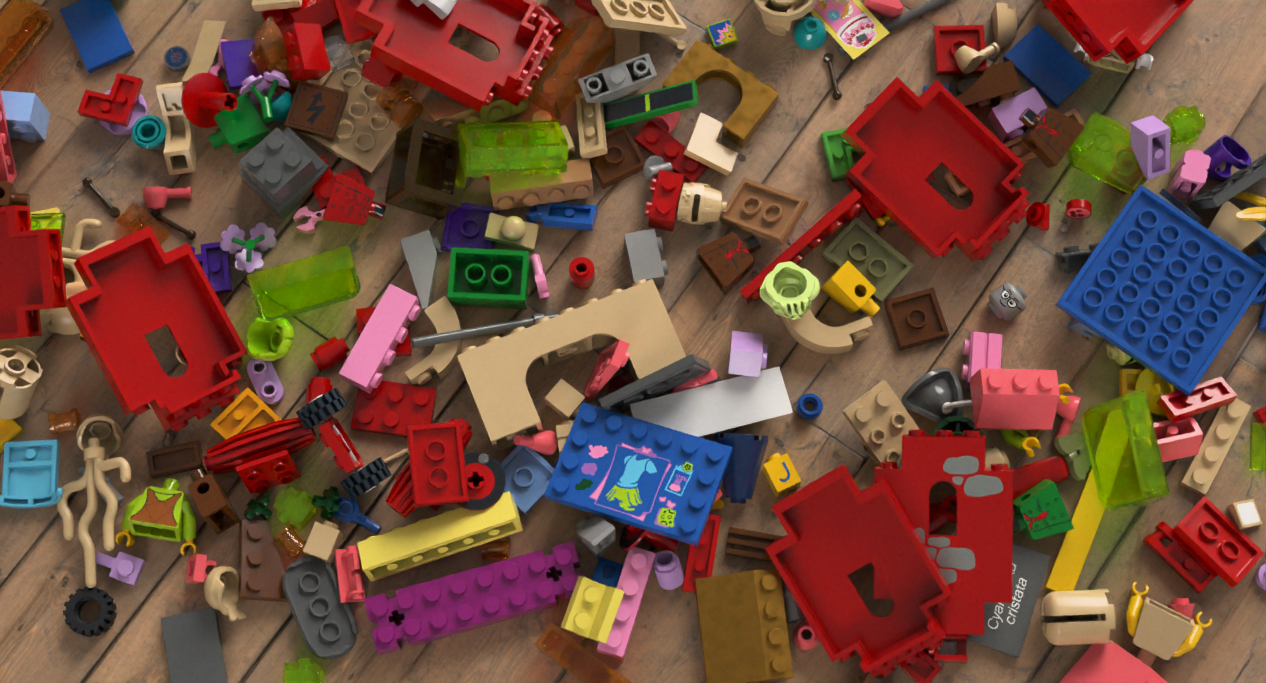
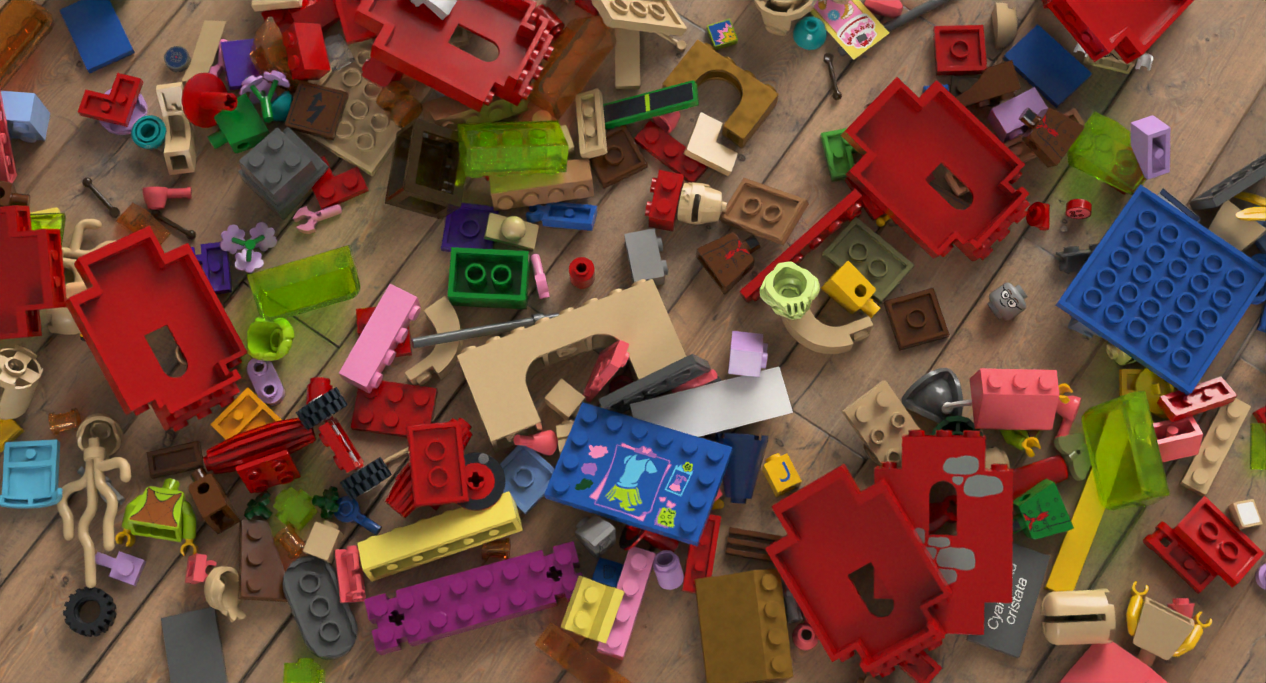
red brick [310,336,350,372] -> none
red torso [323,173,386,225] -> none
light grey slope [400,230,441,316] -> none
light grey slope [578,53,657,103] -> none
light grey plate [643,155,673,180] -> none
blue plate [796,393,823,420] -> none
red window [928,634,968,664] -> none
tan bar [954,42,1000,74] -> none
bright pink brick [961,332,1002,389] -> none
clear neon green brick [1162,105,1205,145] -> none
bright pink brick [1167,150,1211,201] -> none
dark purple helmet [1203,135,1251,181] -> none

